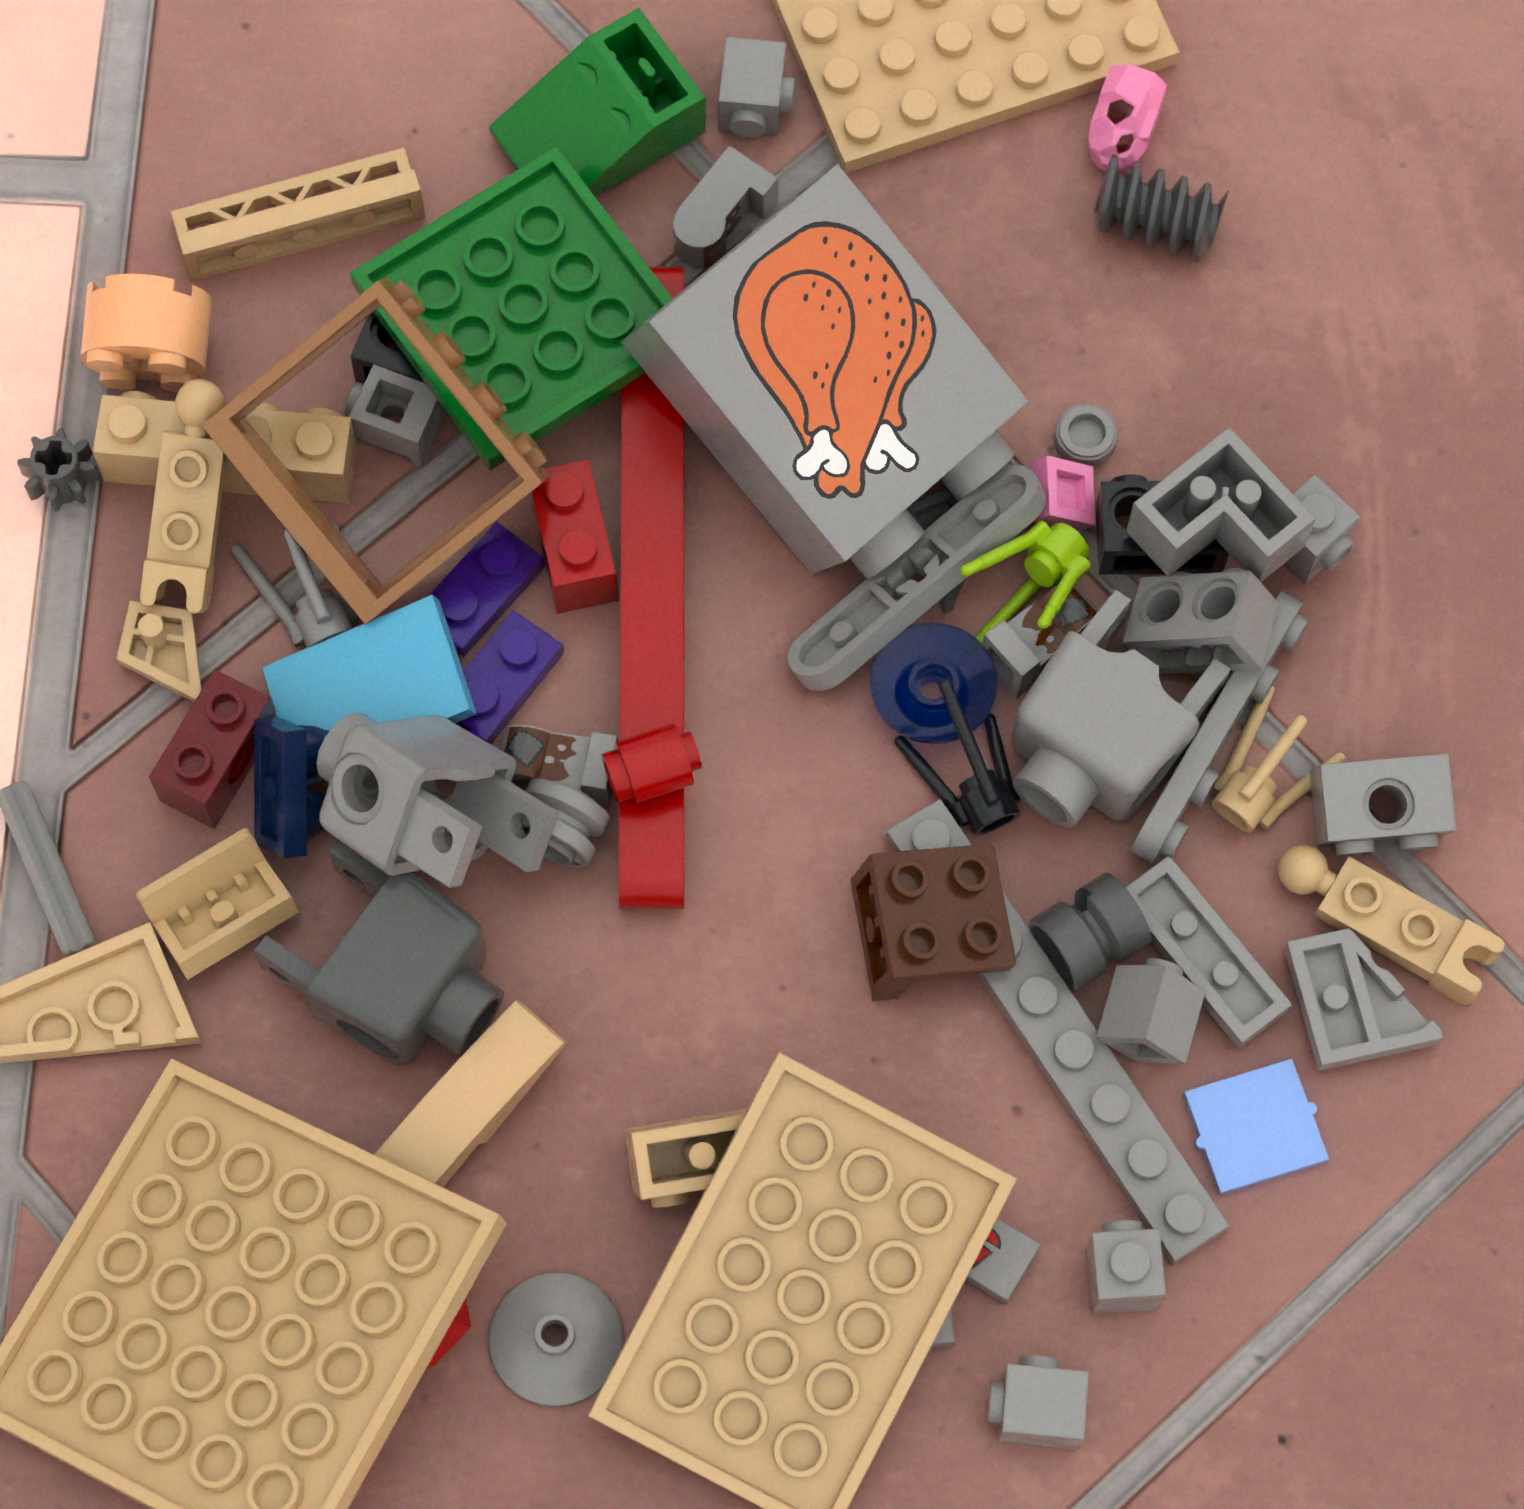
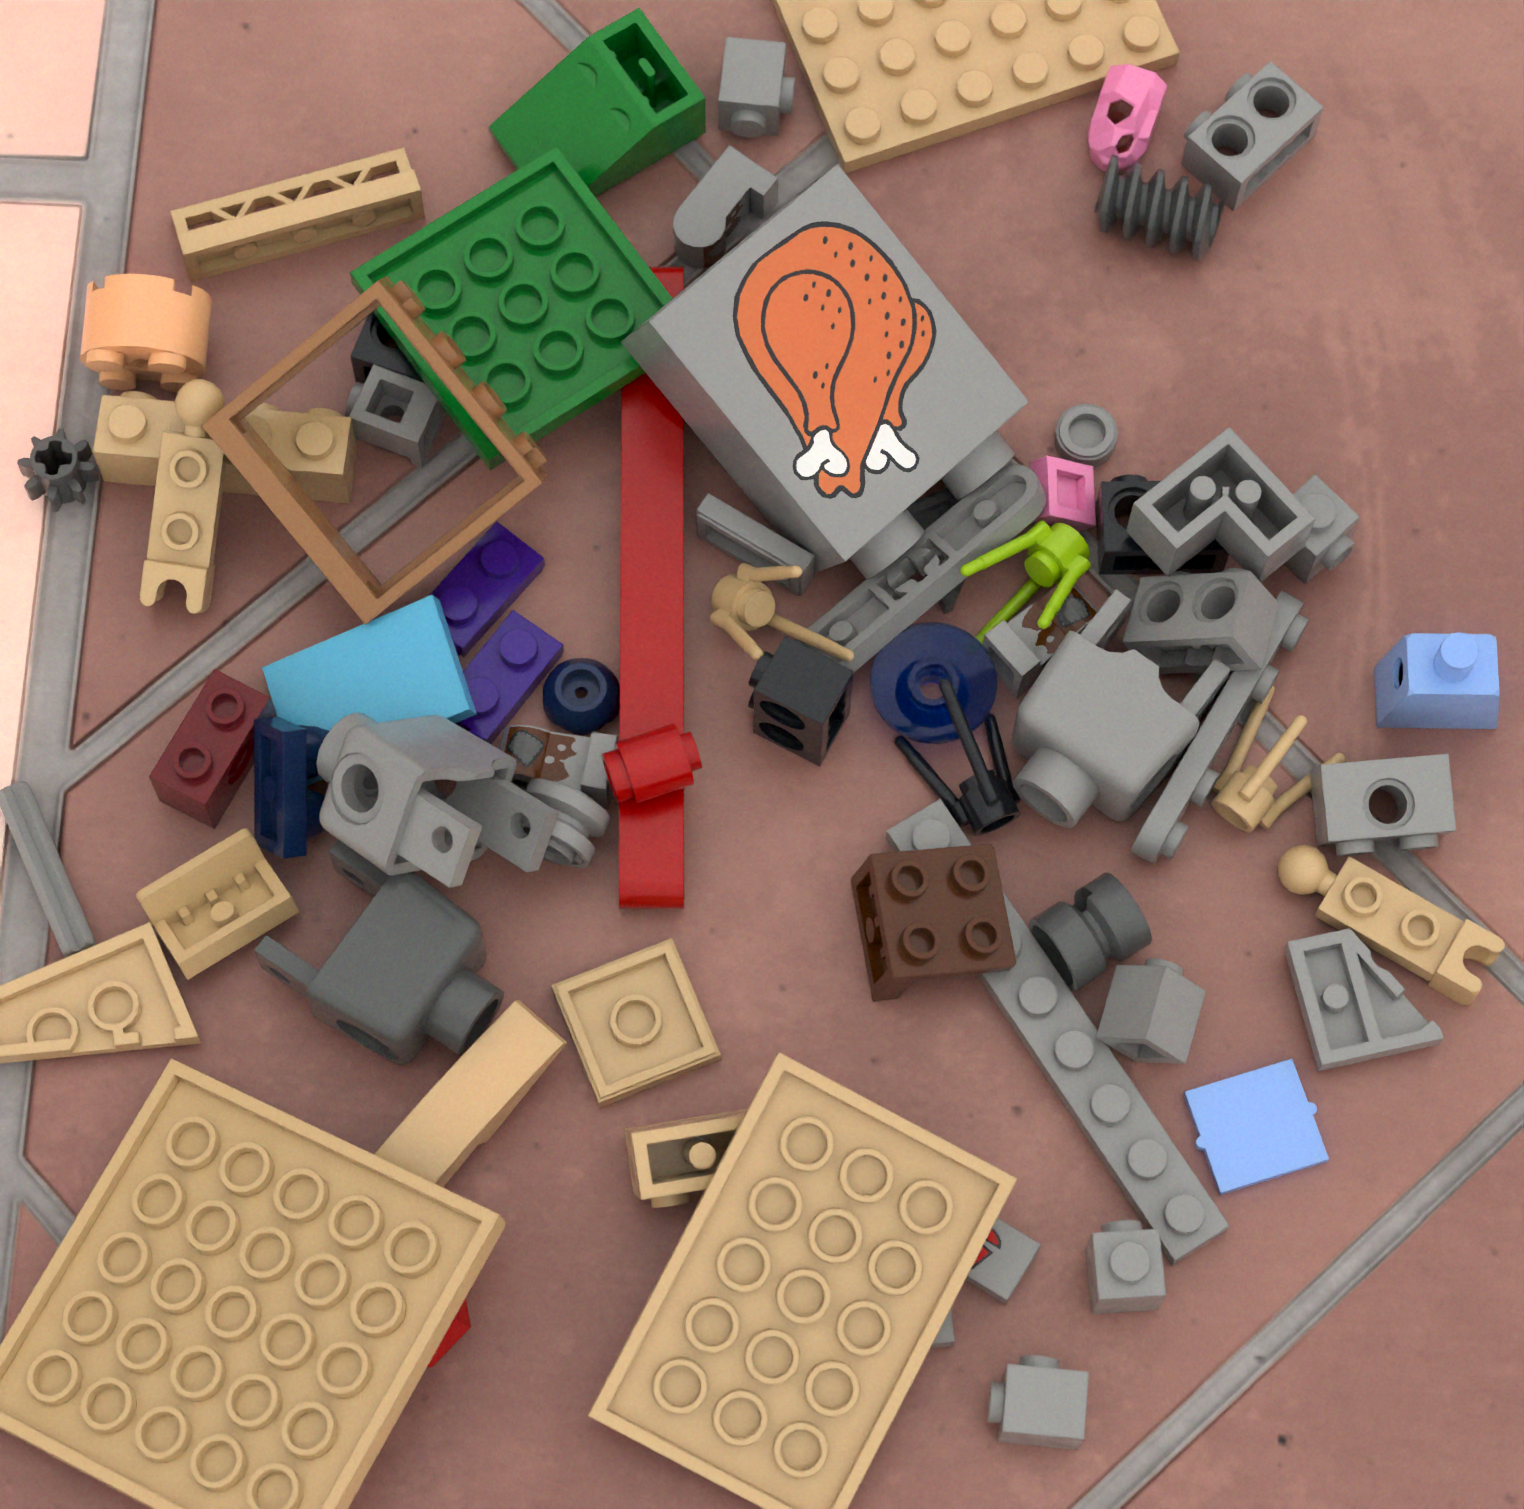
tan piece [116,600,202,702] -> none
light grey plant [231,522,360,648] -> none
light grey dish [489,1273,623,1407] -> none
red brick [530,459,618,614] -> none
light grey plate [1125,856,1292,1049] -> none
none -> dark blue plate [543,658,620,735]
none -> tan tile [551,938,721,1108]
none -> light grey tile [696,493,815,596]
none -> tan plant [710,563,854,662]
none -> black brick [748,636,854,766]
none -> light grey brick [1181,61,1324,211]
none -> light blue torso [1374,632,1499,729]

